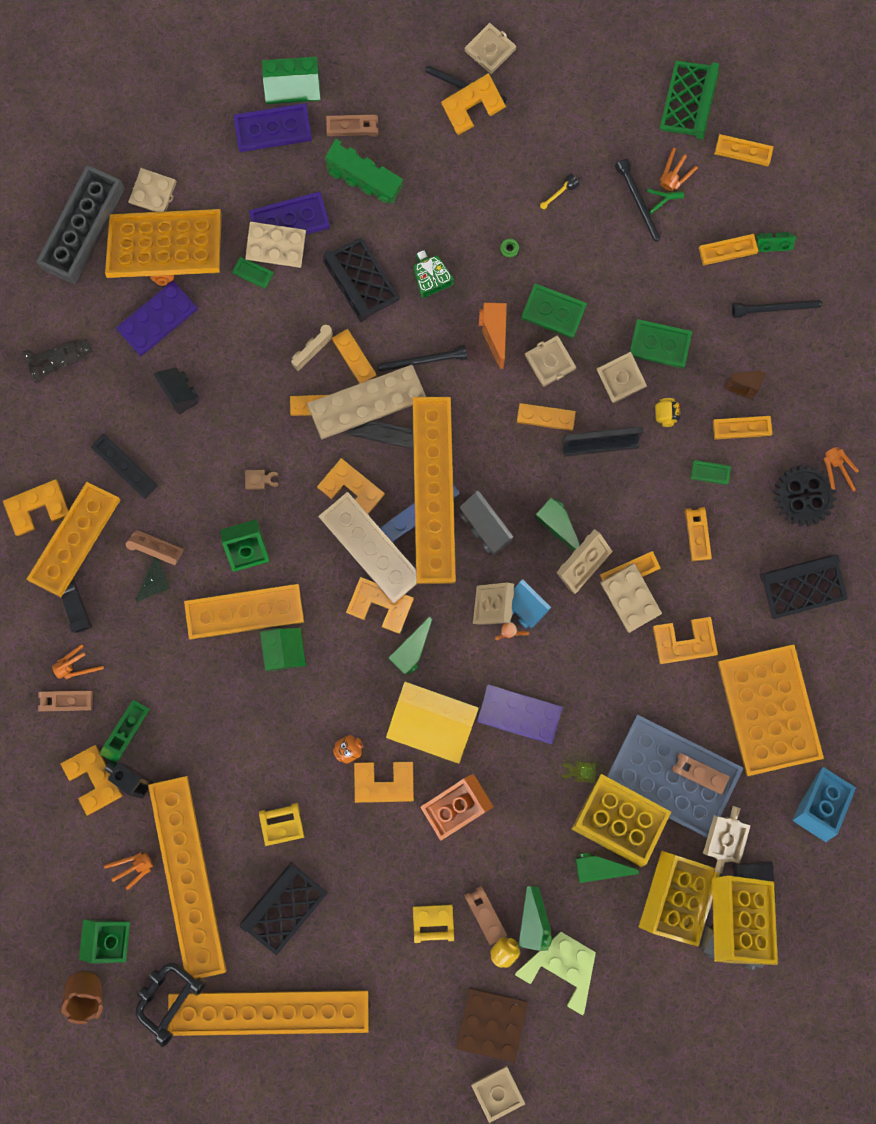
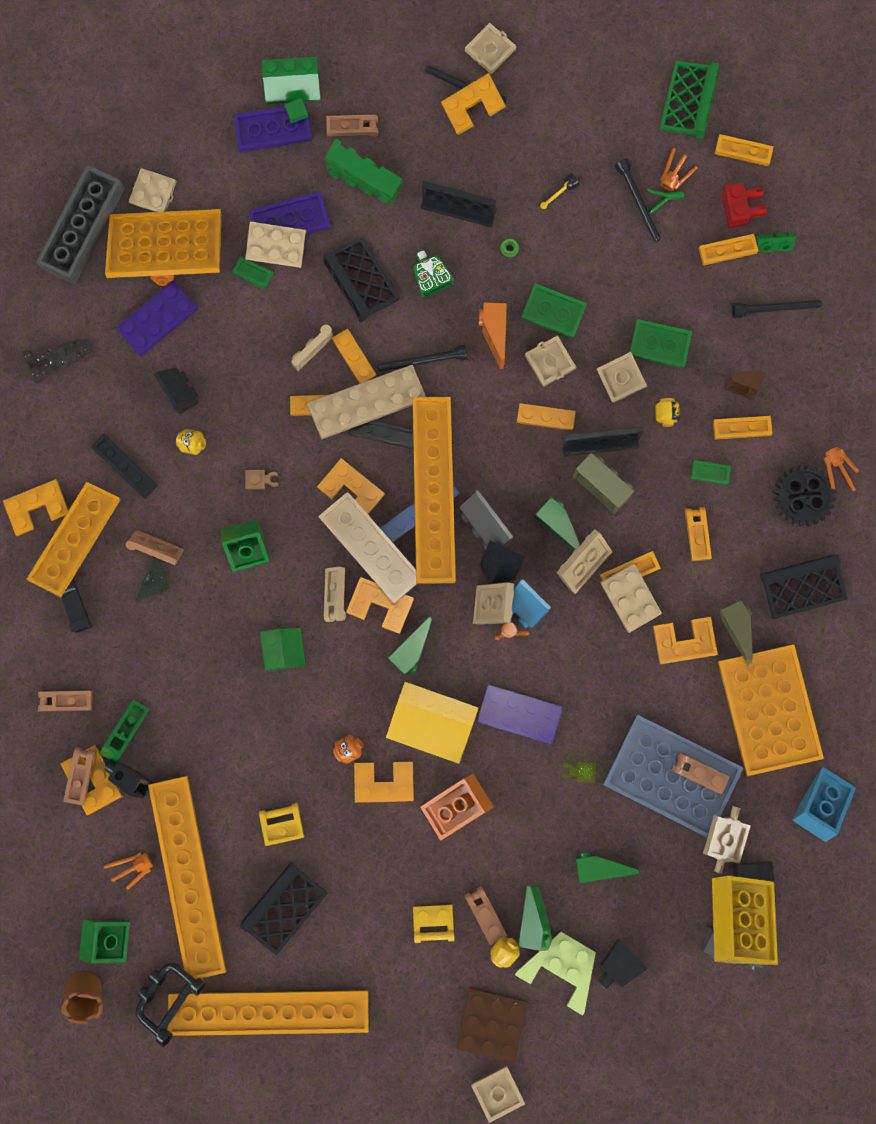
orange plant [52,644,104,680] -> none
light orange plate [184,584,304,640] -> none
yellow slope [572,774,671,867] -> none
yellow slope [639,851,720,947] -> none
none -> nougat plate [63,747,96,806]
none -> yellow head [176,429,206,455]
none -> green tile [284,98,308,123]
none -> tan plate [324,567,346,622]
none -> black fence [421,181,497,228]
none -> black slope [480,541,525,584]
none -> olive brick [573,453,634,515]
none -> black torso [598,938,648,989]
none -> olive slope [720,601,753,666]
none -> red brick [721,183,767,229]

